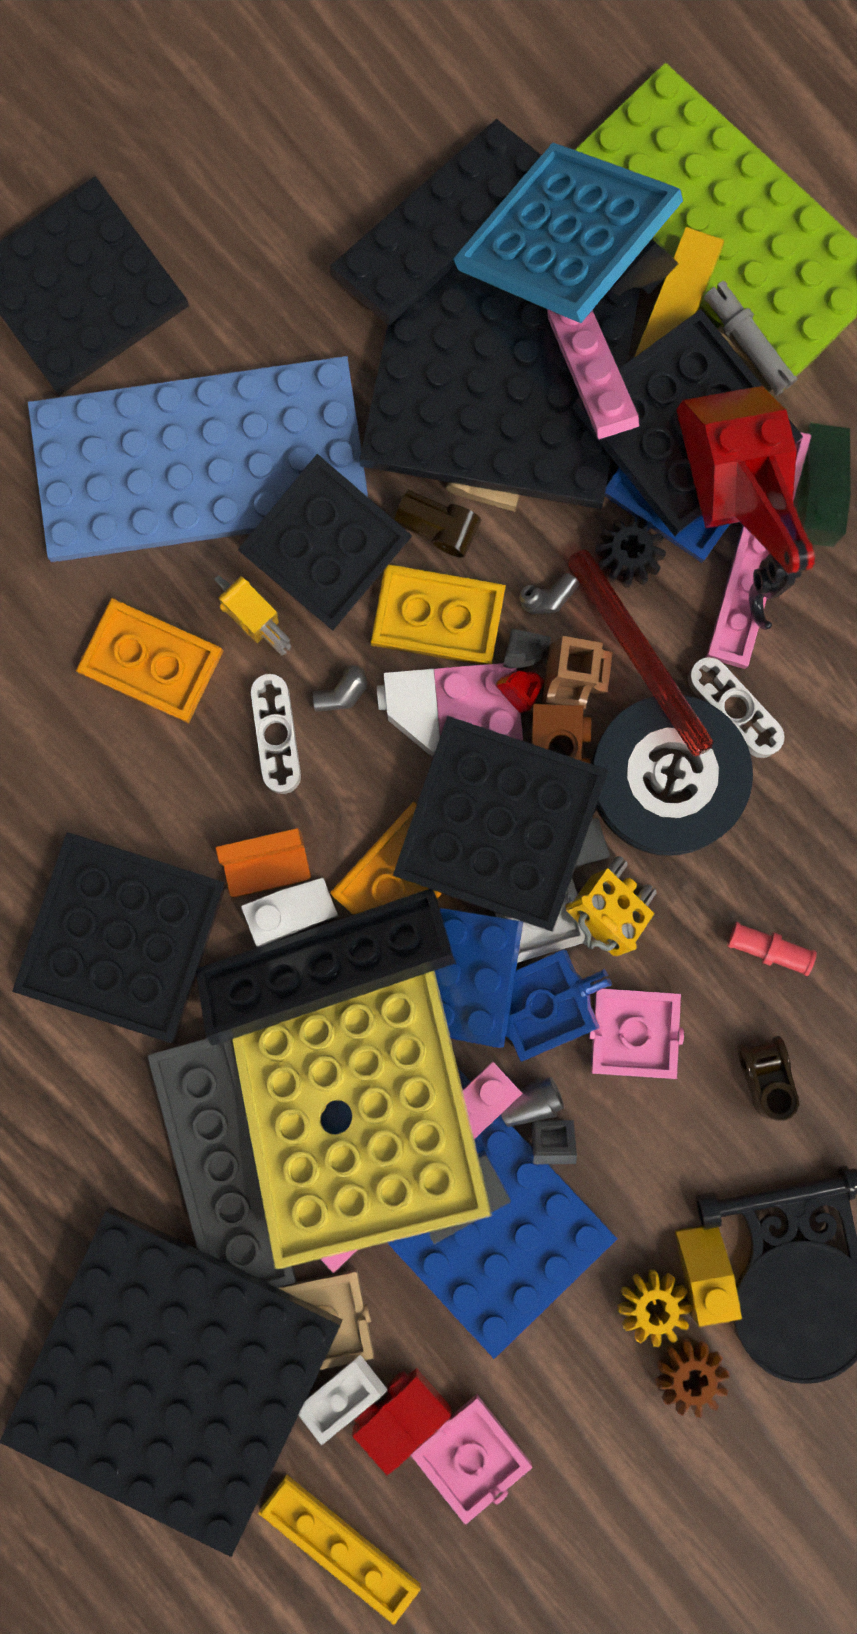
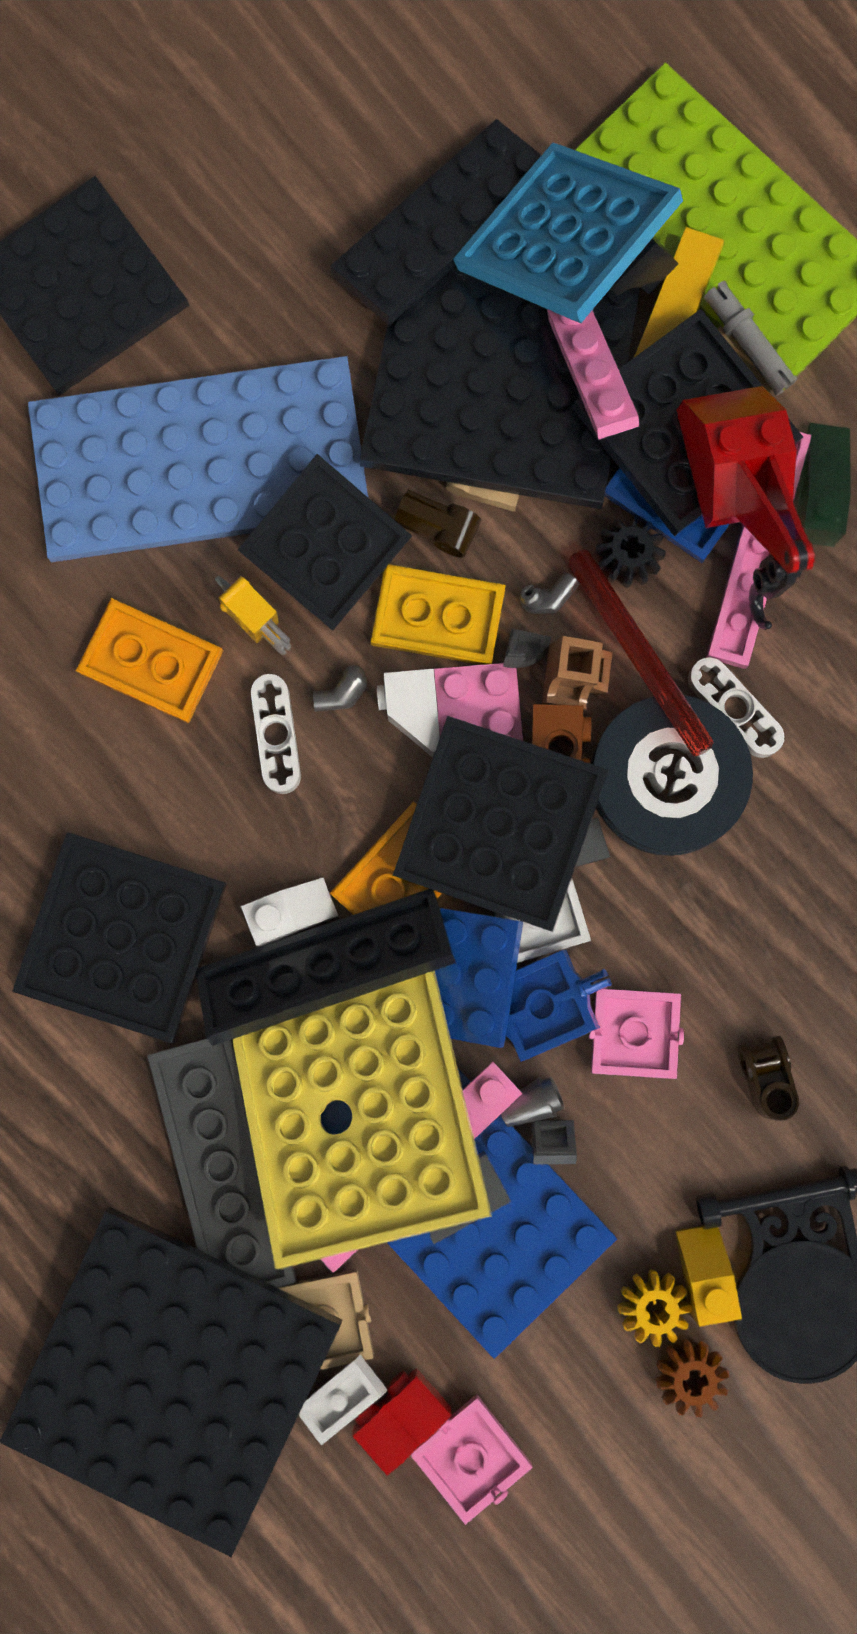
orange panel [216,828,311,898] -> none
yellow tile [258,1474,421,1625] -> none
red tile [496,671,545,713] -> none
yellow piece [565,856,656,957] -> none
coral pin [727,922,817,977] -> none

